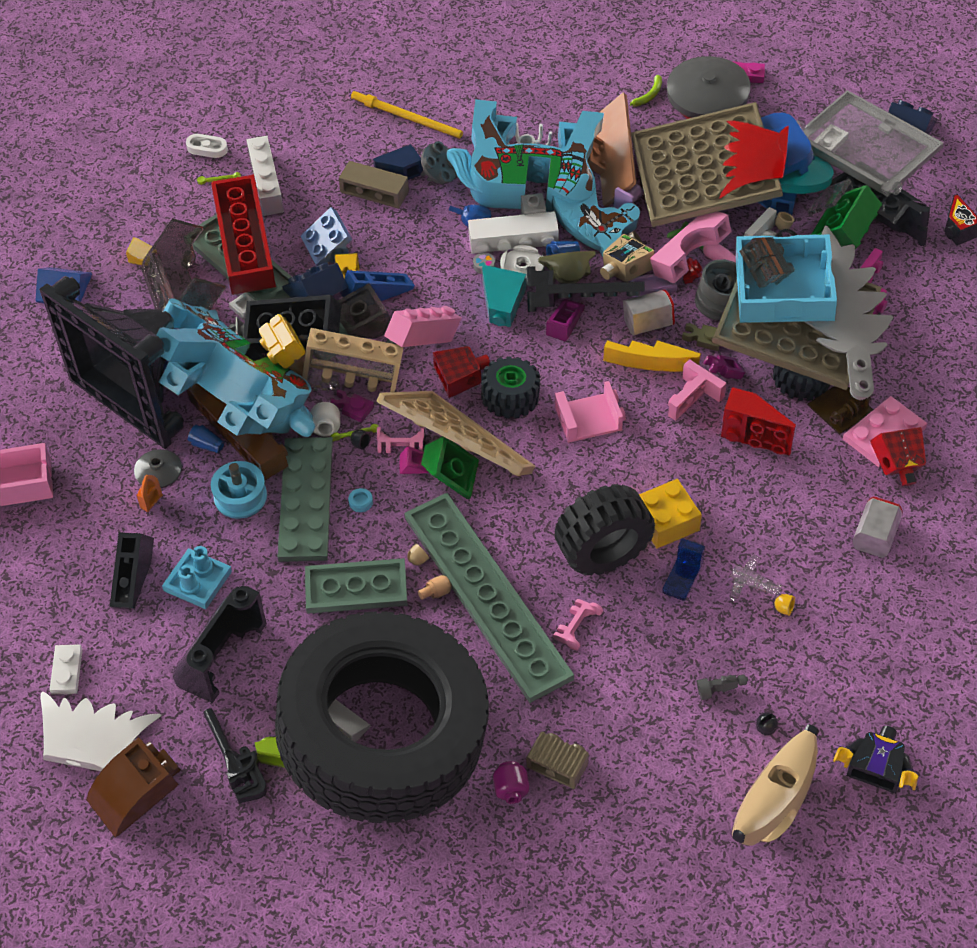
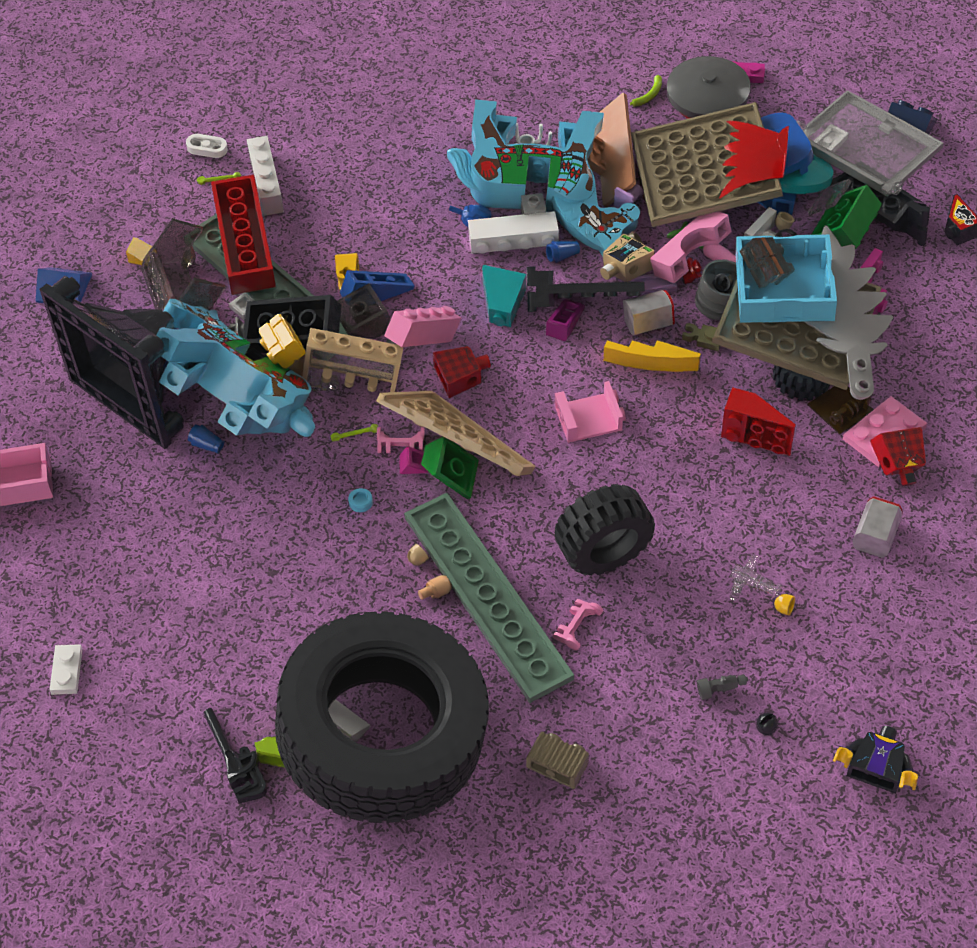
white piece [41,692,161,771] -> none
reddish brown piece [86,737,181,838] -> none
black slope [110,532,154,609] -> none
dark grey dish [134,449,182,488] -> none
orange plate [136,475,163,512] -> none
medium azure plate [162,546,232,609] -> none
black windscreen [173,586,267,703] -> none
reddish brown brick [186,383,288,480] -> none
medium azure wheel [211,461,267,519] -> none
sand green plate [278,437,333,562] -> none
dark blue slope [282,262,349,298] -> none
medium blue plate [301,207,352,266] -> none
sand green plate [305,558,408,614] -> none
white head [310,402,341,437] -> none
magenta plate [330,390,374,423] -> none
dark tan brick [339,161,409,209] -> none
black hinge [350,430,371,450] -> none
yellow bar [351,91,463,139] -> none
dark blue slope [373,144,423,180] -> none
dark grey plate [421,141,456,184] -> none
light grey tile [473,252,495,274] -> none
black wheel [481,356,540,419] -> none
magenta head [493,761,530,804] -> none
white plate [500,245,545,284] -> none
olive hat [538,251,596,283] -> none
yellow brick [639,478,702,549] -> none
clear blue bracket [662,538,705,601] -> none
bright pink bracket [668,359,727,421] -> none
magenta plate [703,355,746,380] -> none
tan piece [732,724,819,846] -> none

